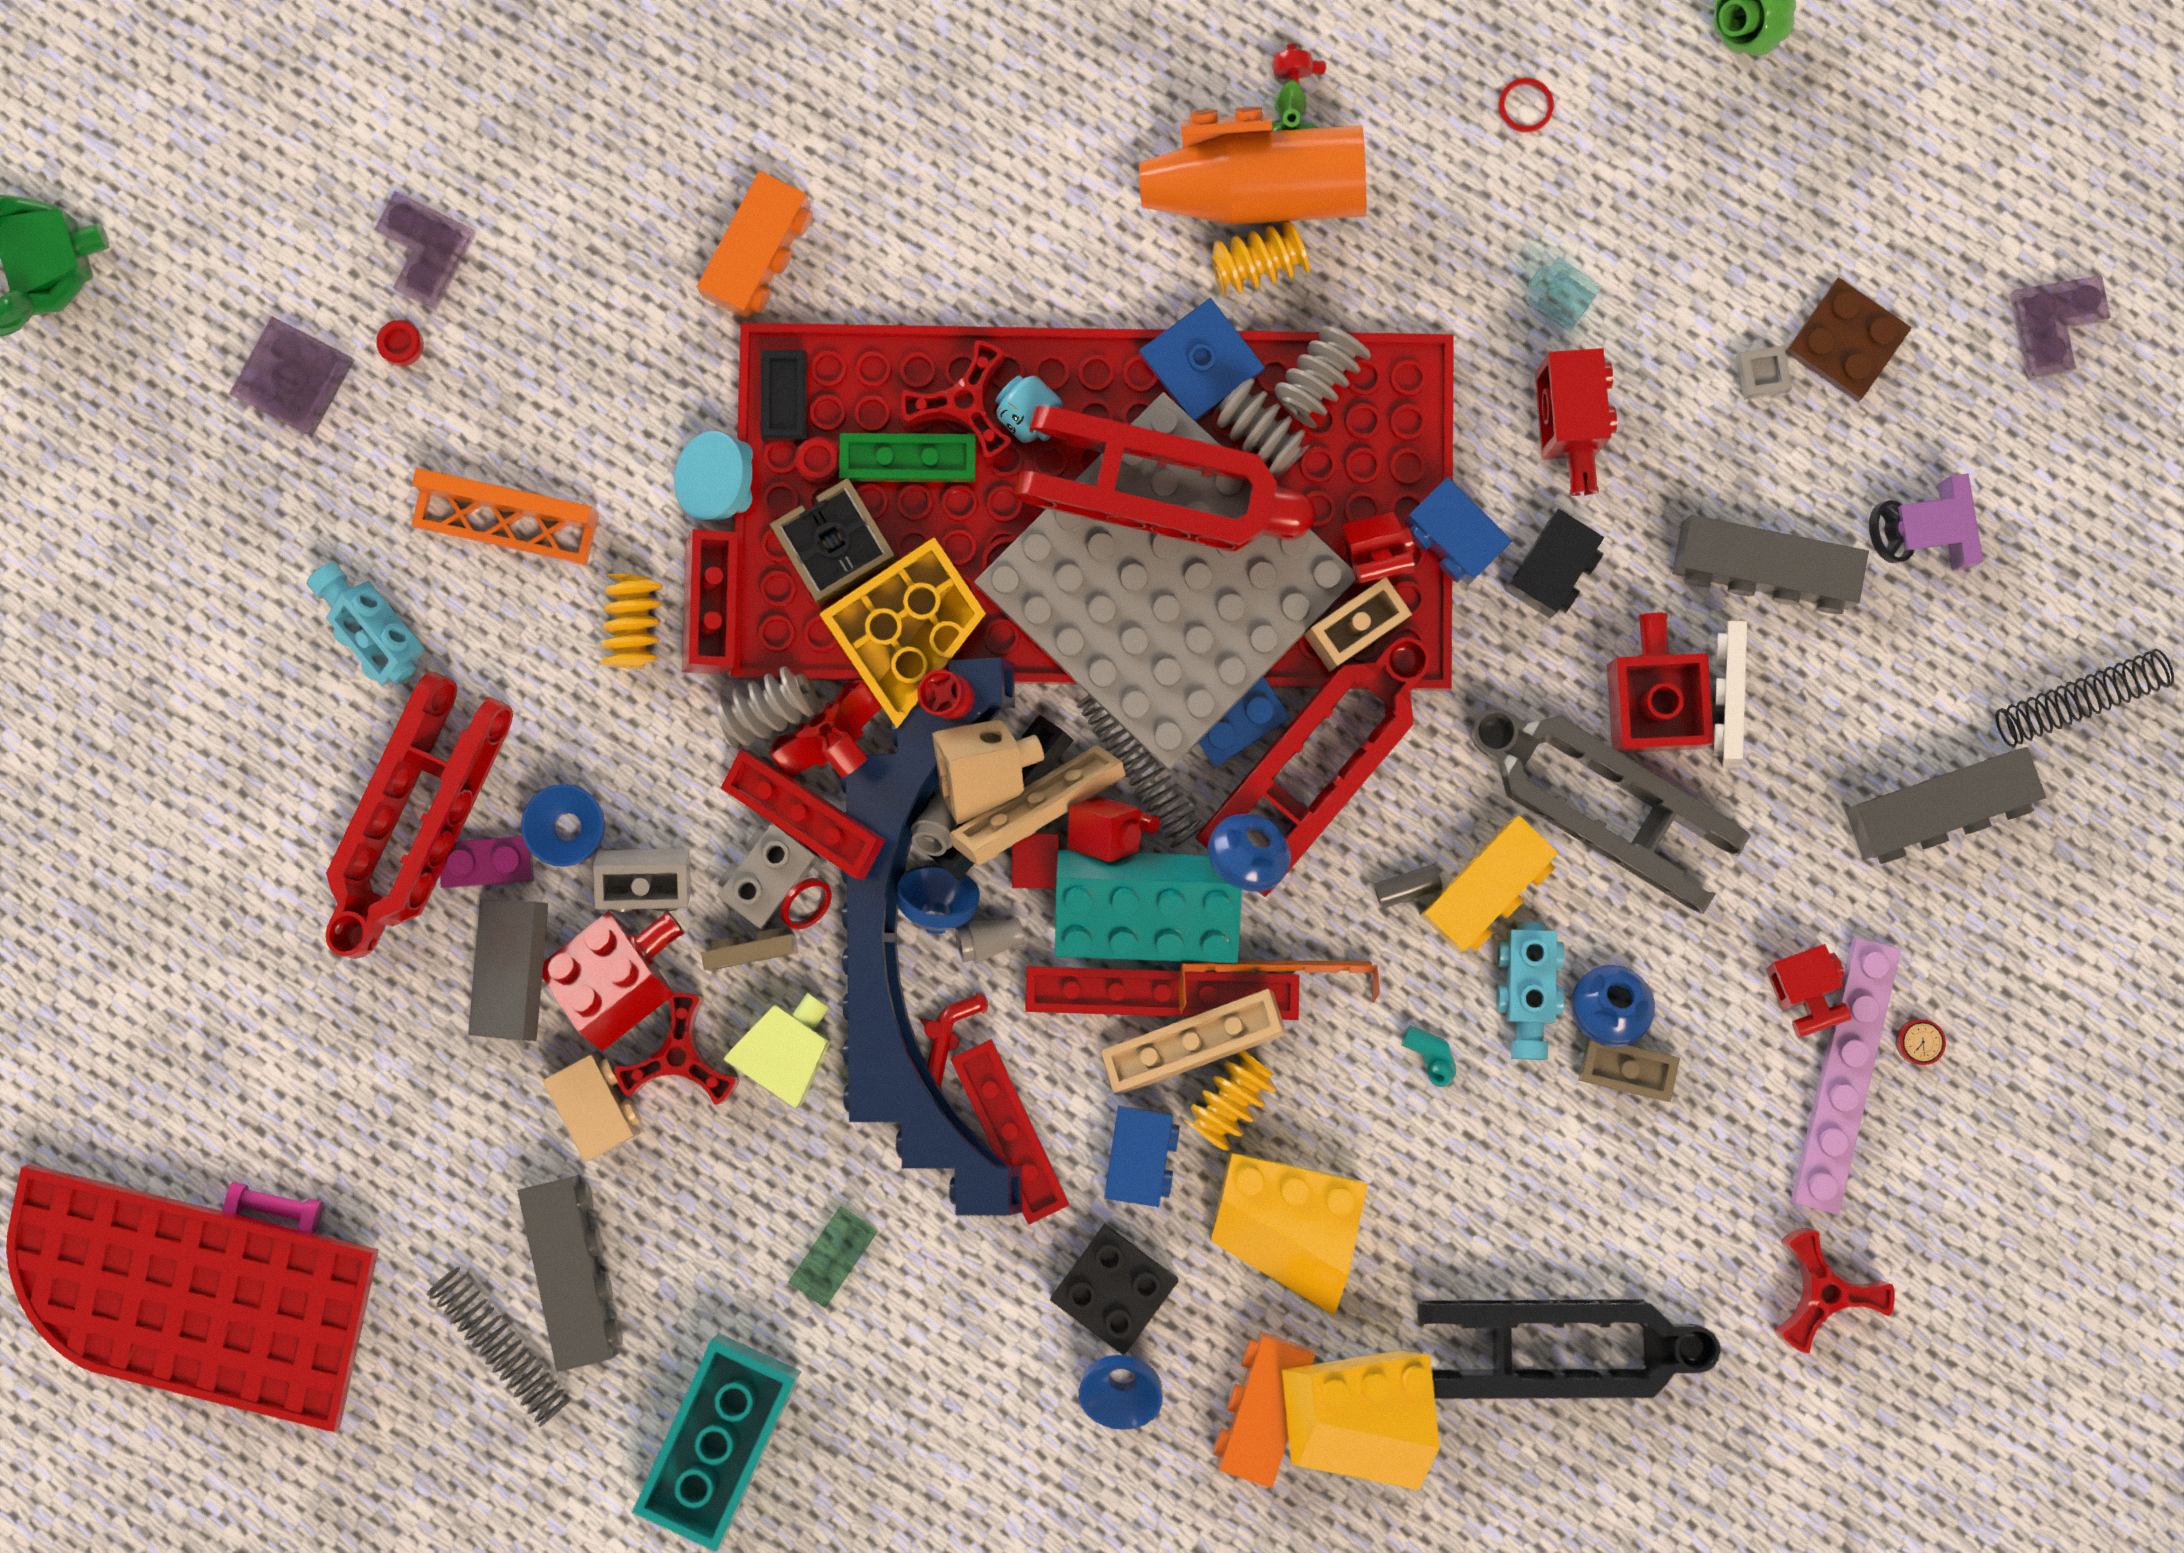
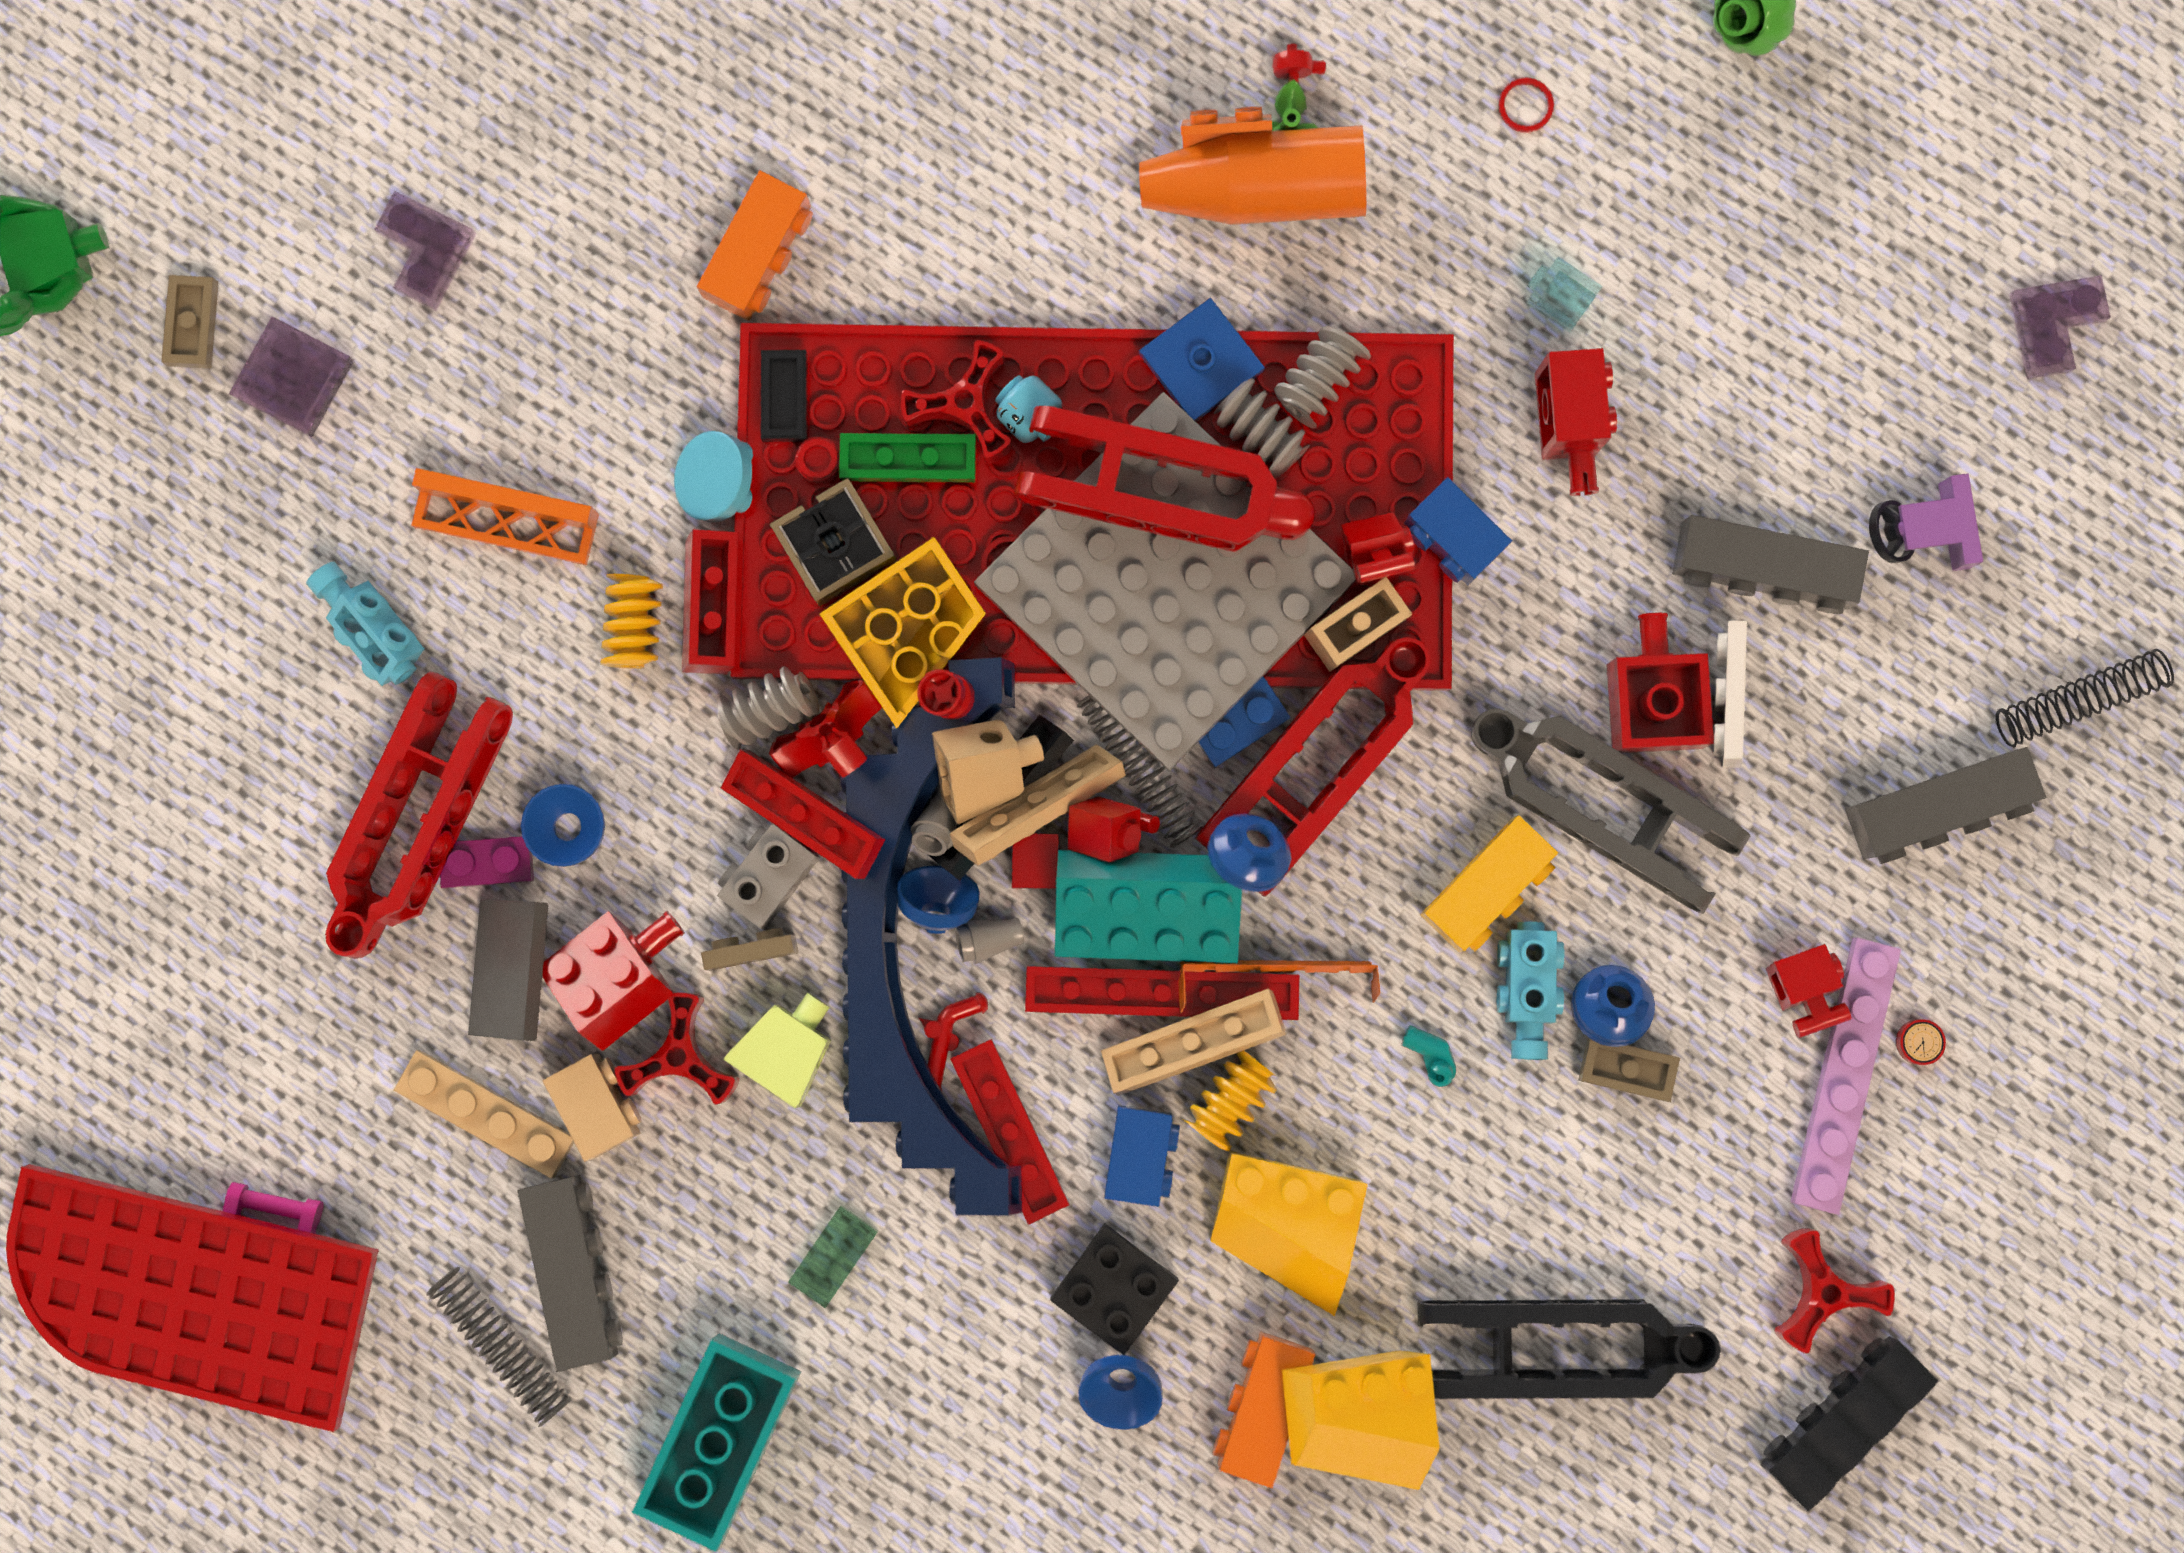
red tile [376,320,424,367] -> none
light grey brick [593,848,691,912] -> none
red piece [780,878,832,930] -> none
yellow piece [1212,221,1310,299] -> none
dark grey axle [1373,864,1443,909] -> none
black brick [1504,508,1605,619] -> none
light grey plate [1736,345,1792,400] -> none
reddish brown plate [1785,277,1912,402] -> none
none -> dark tan plate [161,275,219,369]
none -> tan plate [393,1050,574,1179]
none -> black brick [1760,1336,1938,1512]

